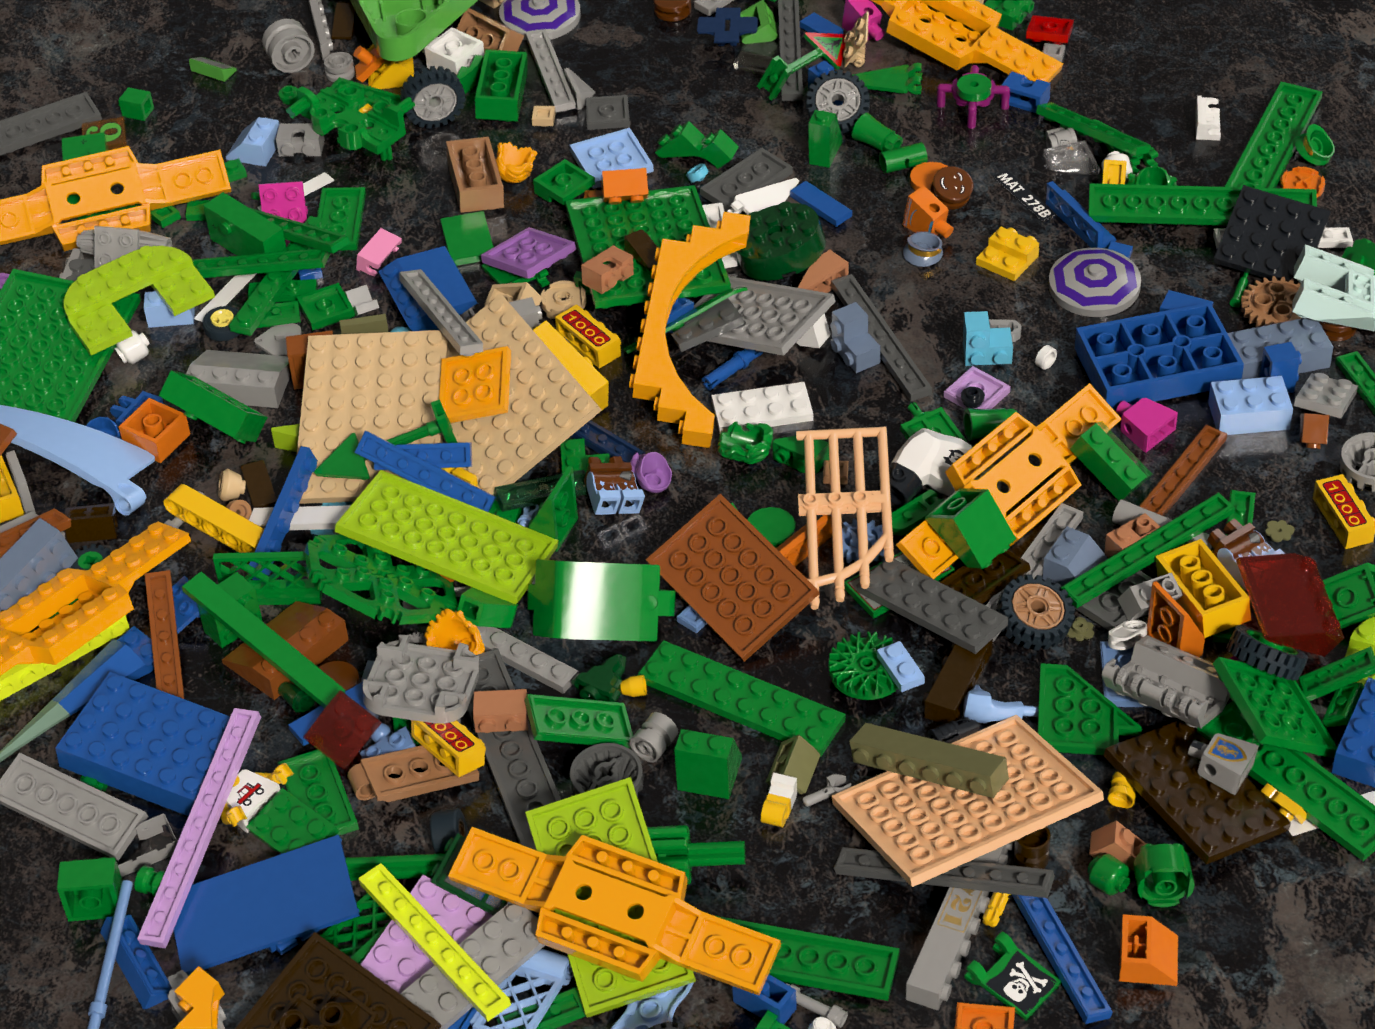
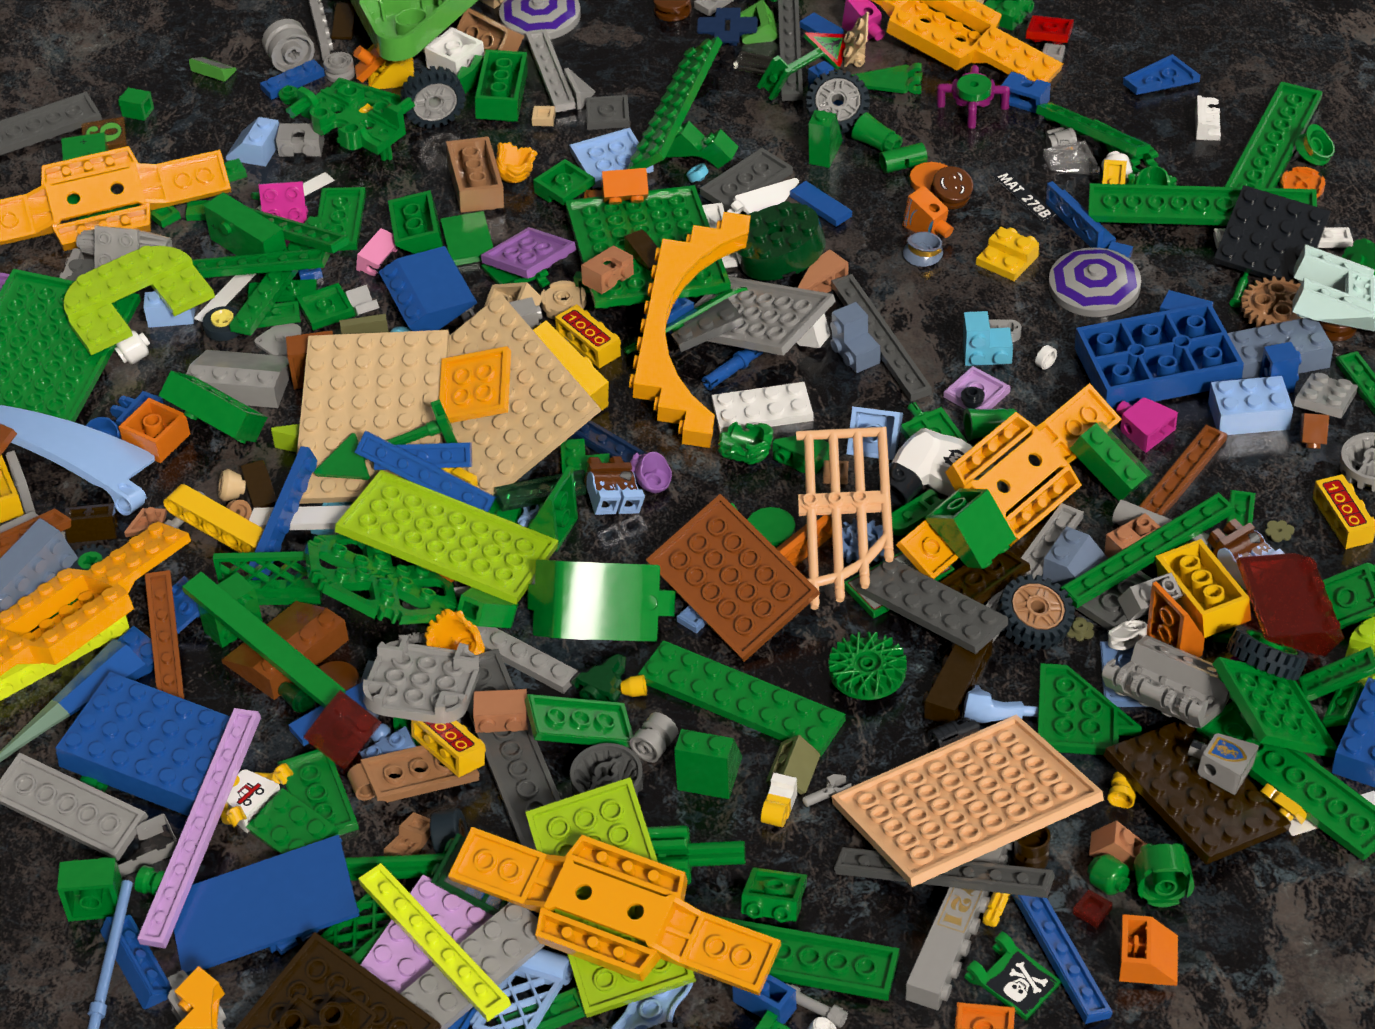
light grey plate [399,269,483,356] -> none
olive brick [849,723,1009,798] -> none
light blue plate [877,641,925,692] -> none
none -> nougat piece [124,507,167,537]
none -> blue plate [260,59,325,100]
none -> medium nougat slope [384,812,431,856]
none -> green slope [388,190,443,254]
none -> green plate [627,36,723,169]
none -> green plate [741,867,807,922]
none -> light blue slope [846,406,903,460]
none -> clear red plate [1073,889,1113,928]
none -> blue wing [1123,54,1200,95]

